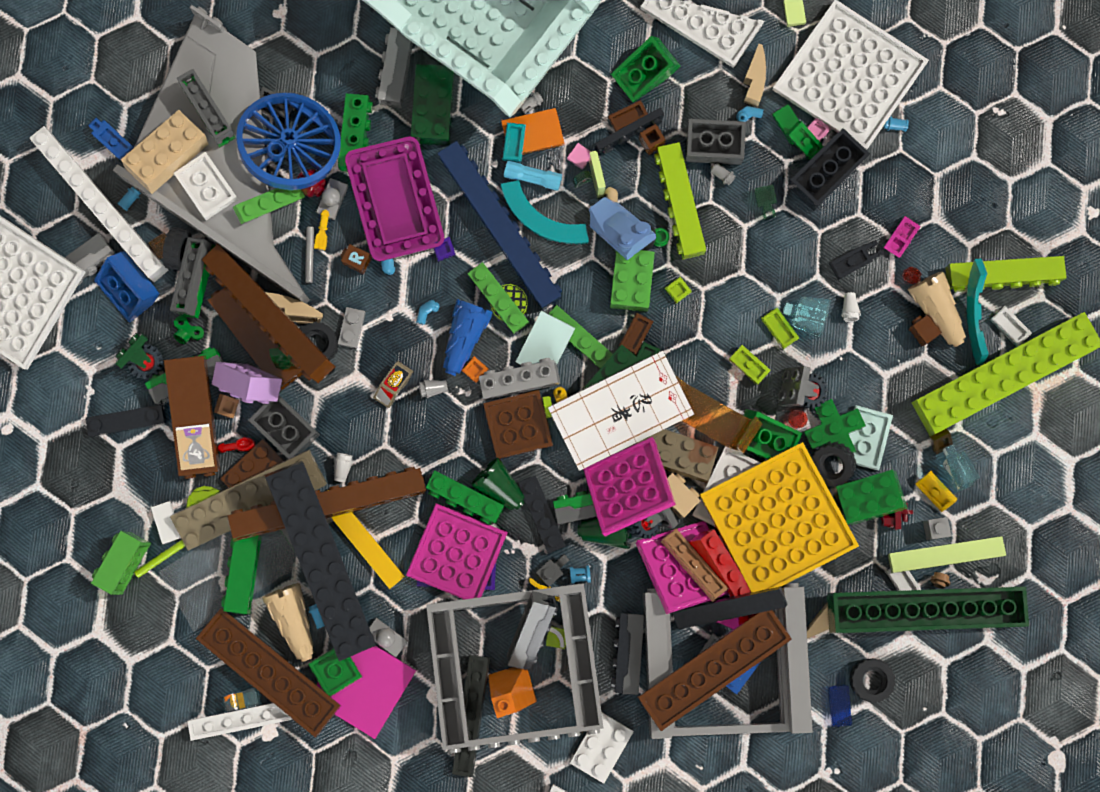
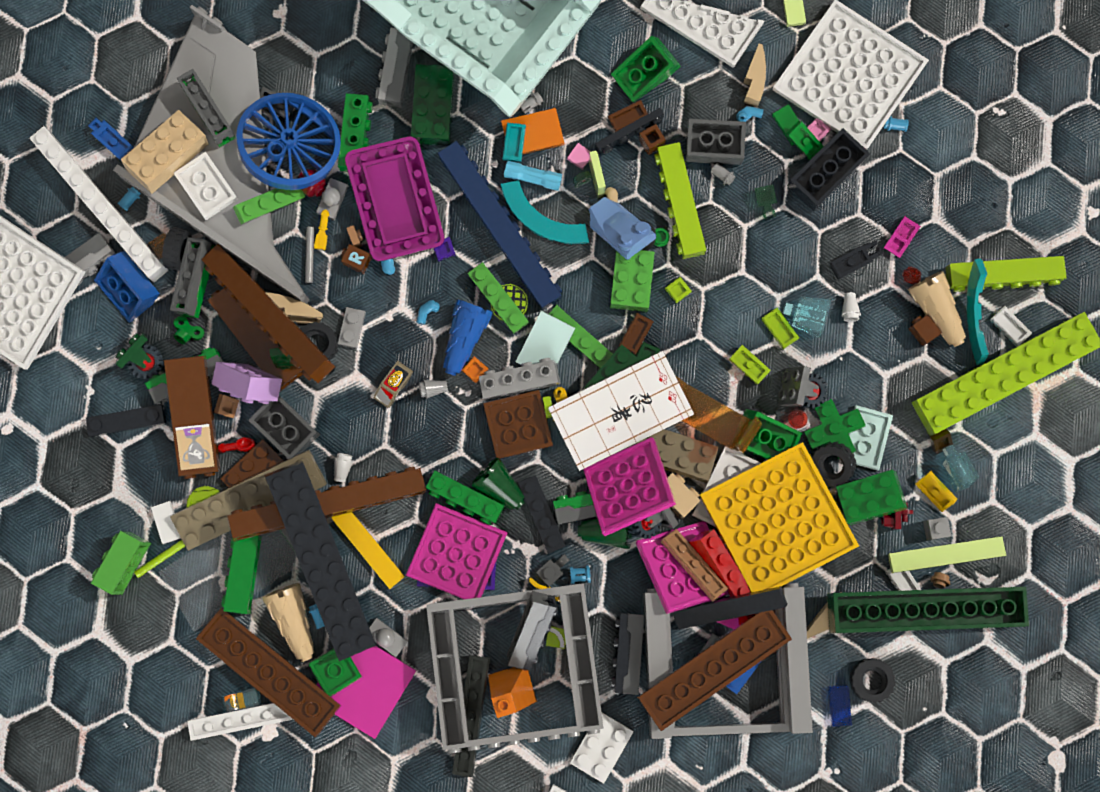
none -> medium nougat plate [346,225,363,248]

